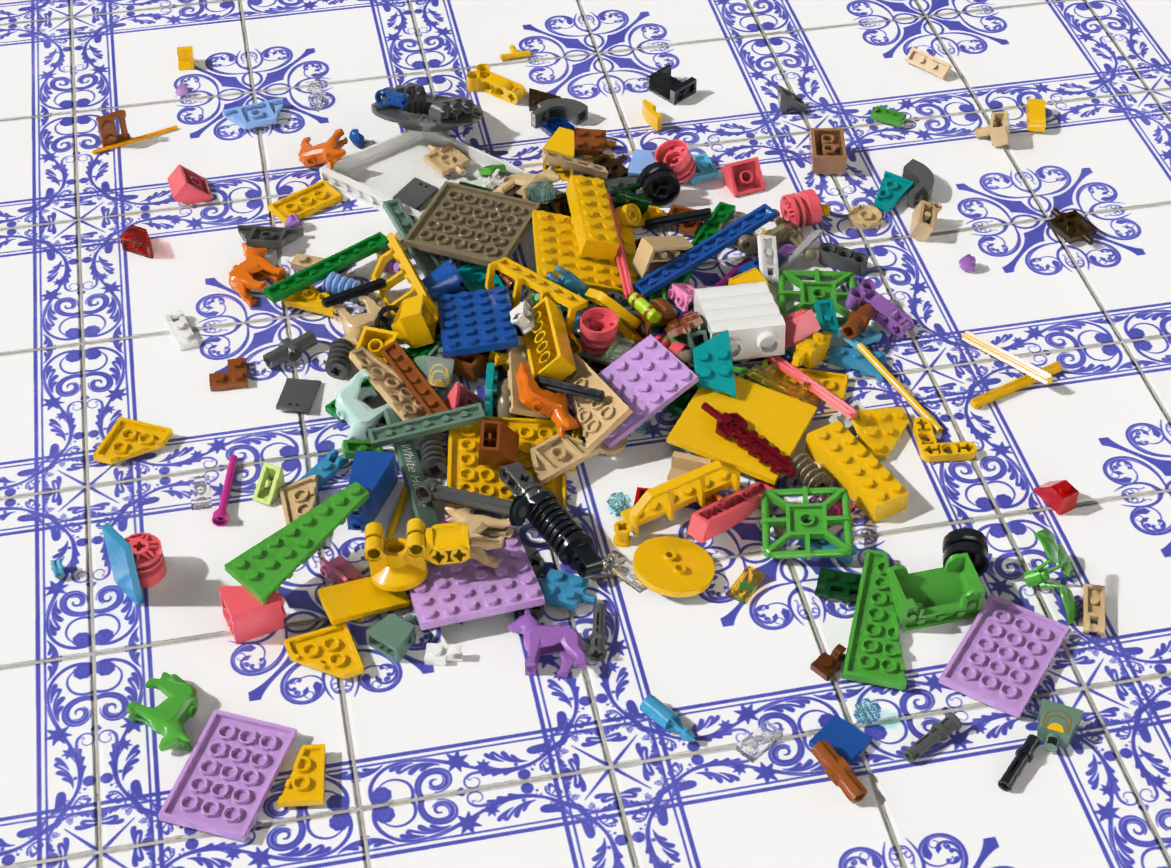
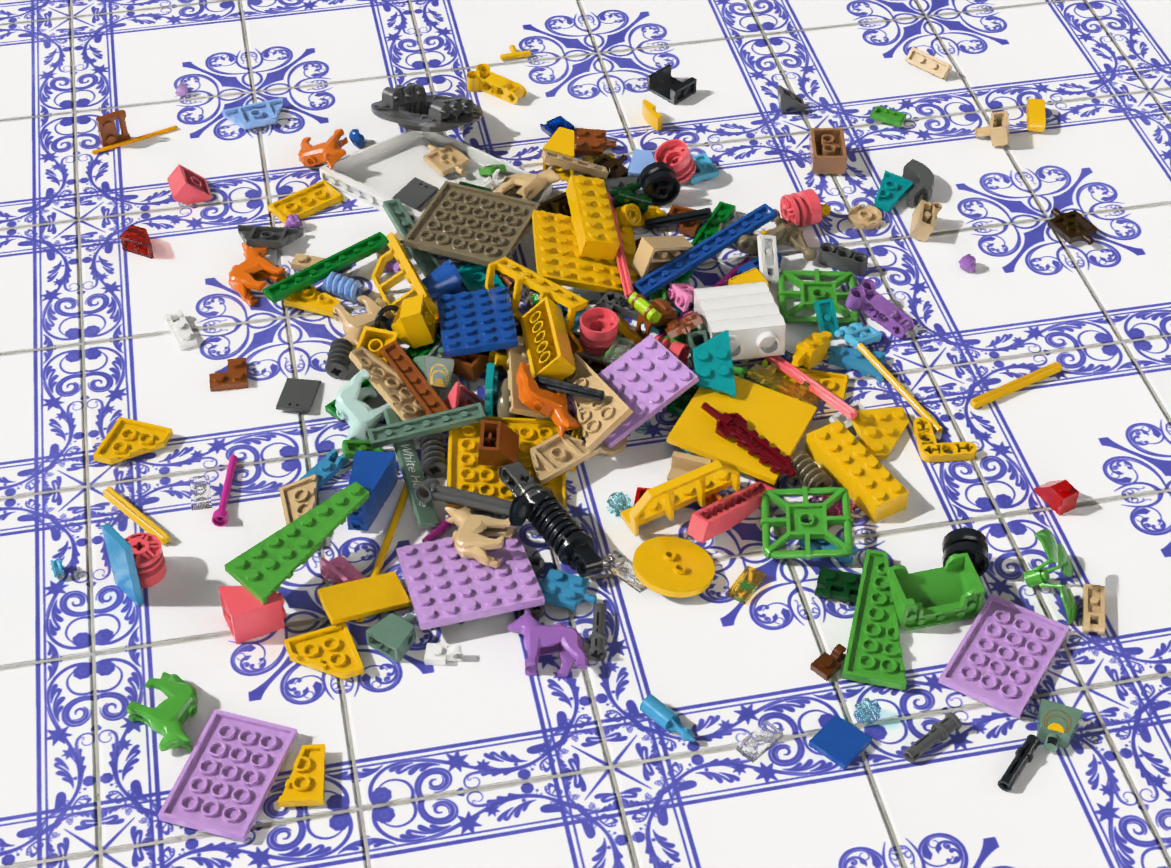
yellow panel [177,46,195,71] -> none
yellowish green slope [252,462,285,506] -> none
dark grey piece [263,330,318,369] -> none
clear slope [308,78,327,112] -> none
black axle [322,278,387,308] -> none
yellow piece [364,518,471,592] -> none
blue piece [375,88,408,110] -> none
white piece [510,301,535,335] -> none
clear light blue brick [526,181,556,204] -> none
dark brown wing [529,88,561,111] -> none
dark grey arch [531,98,588,129] -> none
dark azure hinge [547,264,591,300] -> none
yellow beam [584,288,641,329] -> none
yellow bush [613,520,632,547] -> none
dark tan hinge [677,349,693,369] -> none
coral slope [721,157,766,197] -> none
light grey piece [778,230,823,272] -> none
medium lavender plate [780,244,796,261] -> none
coral slope [783,309,821,347] -> none
dark orange piece [810,739,868,804] -> none
dark orange piece [841,303,875,340] -> none
axle [962,331,1053,385] -> none
none -> yellow axle [103,487,171,545]

